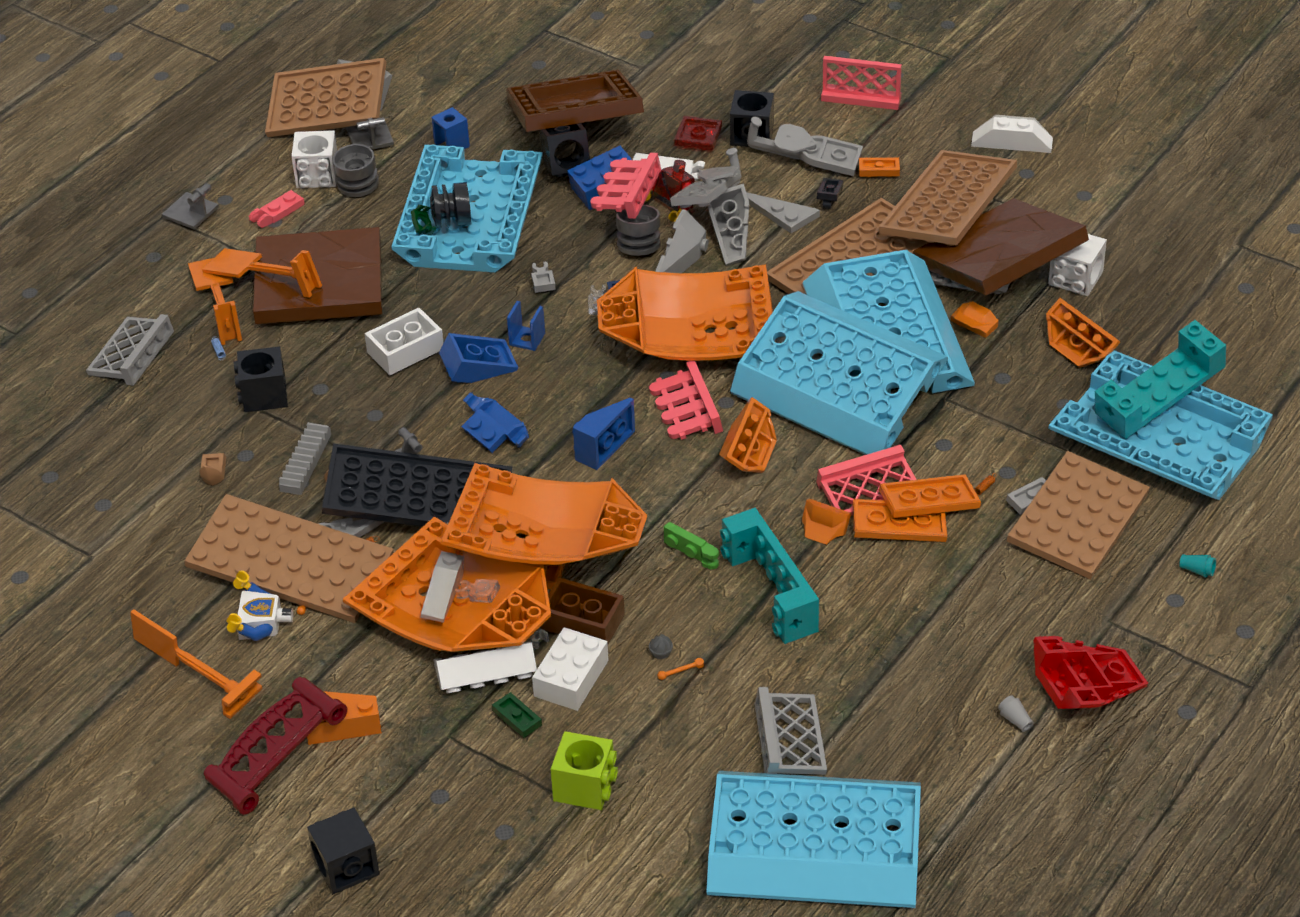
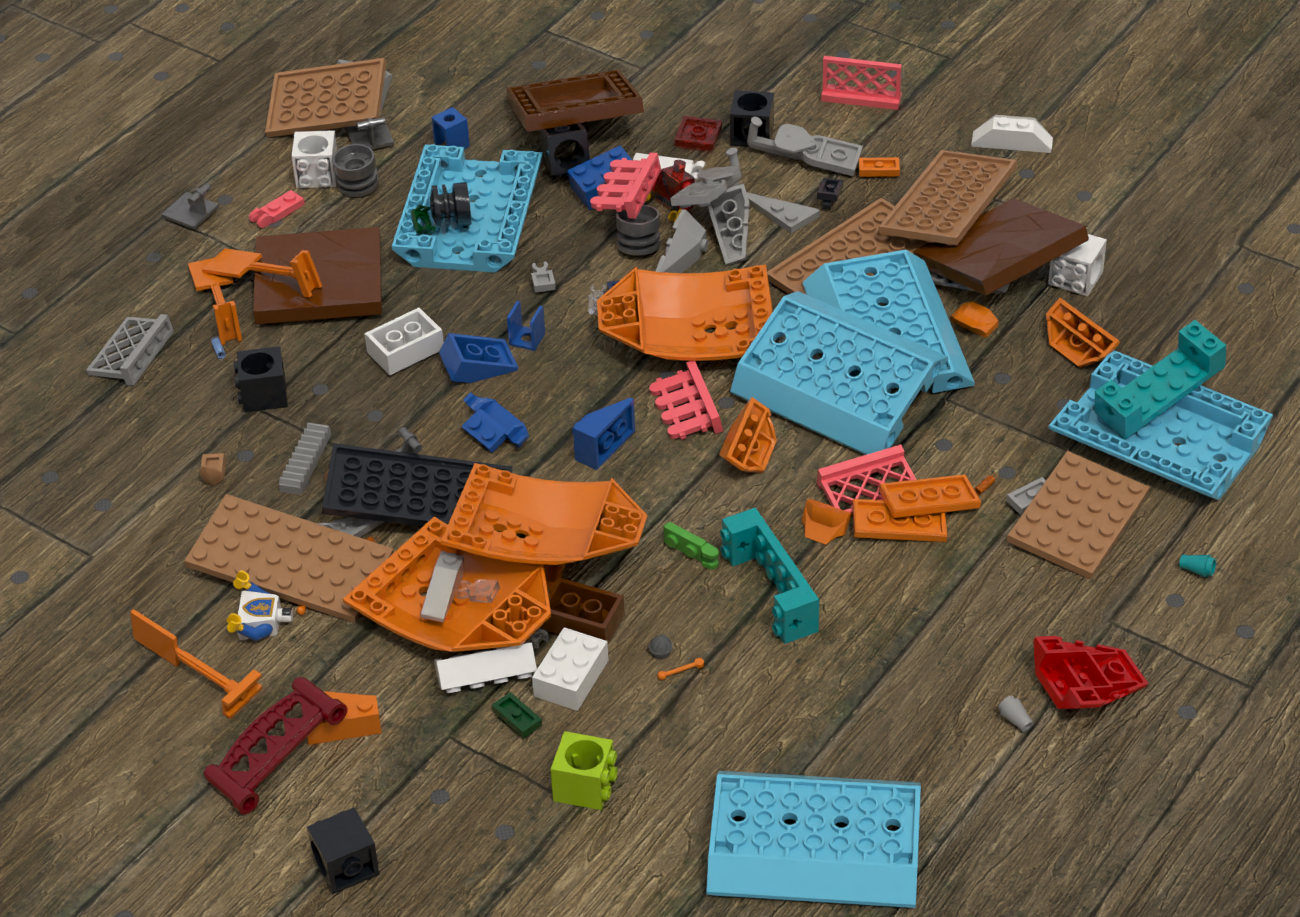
light grey fence [754,687,827,775] -> none

